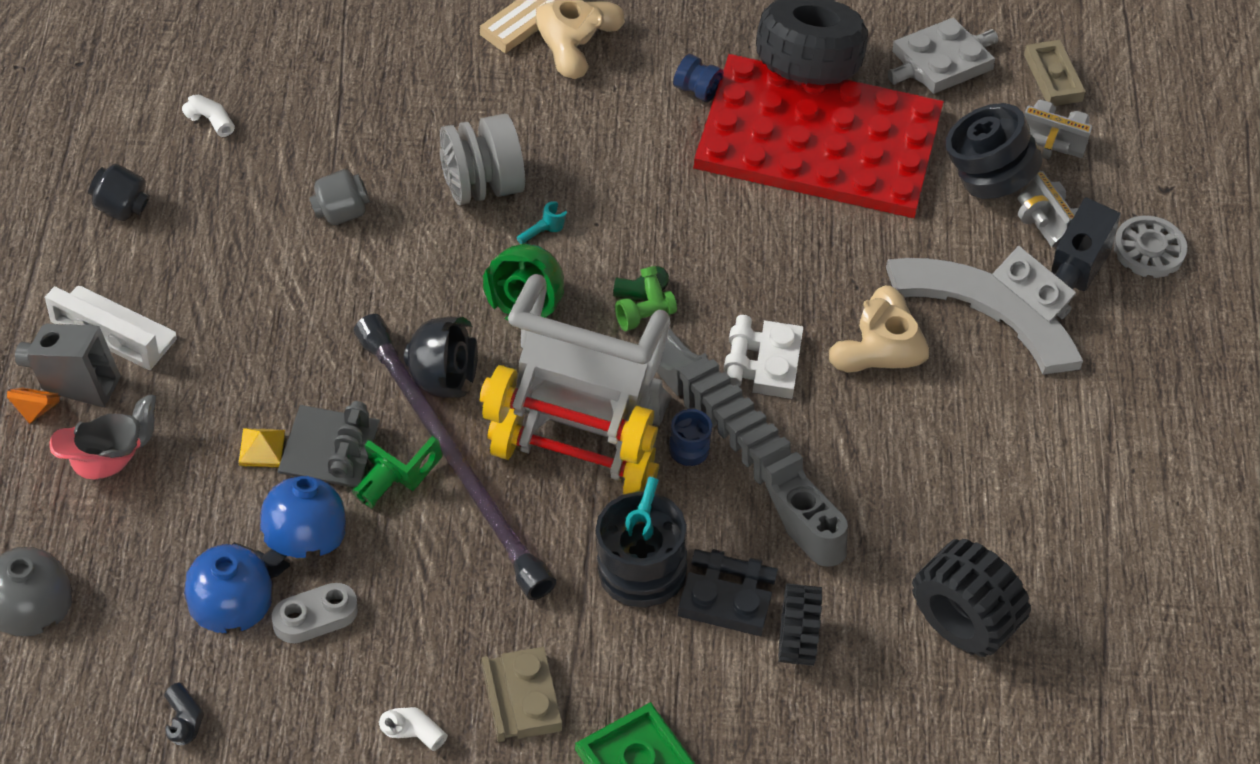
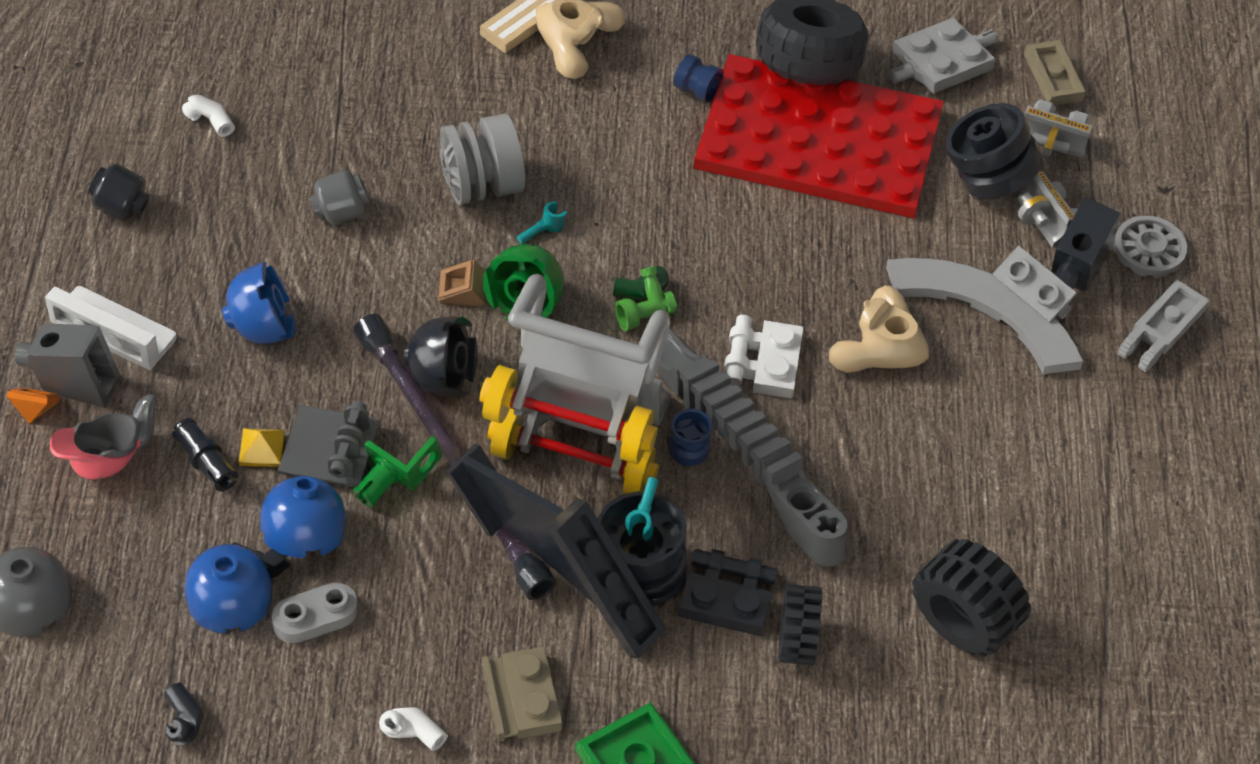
none -> black pin [172,418,239,492]
none -> blue cylinder [222,262,296,344]
none -> medium nougat slope [438,259,487,306]
none -> black piece [446,444,666,659]
none -> light grey hinge [1117,280,1210,372]

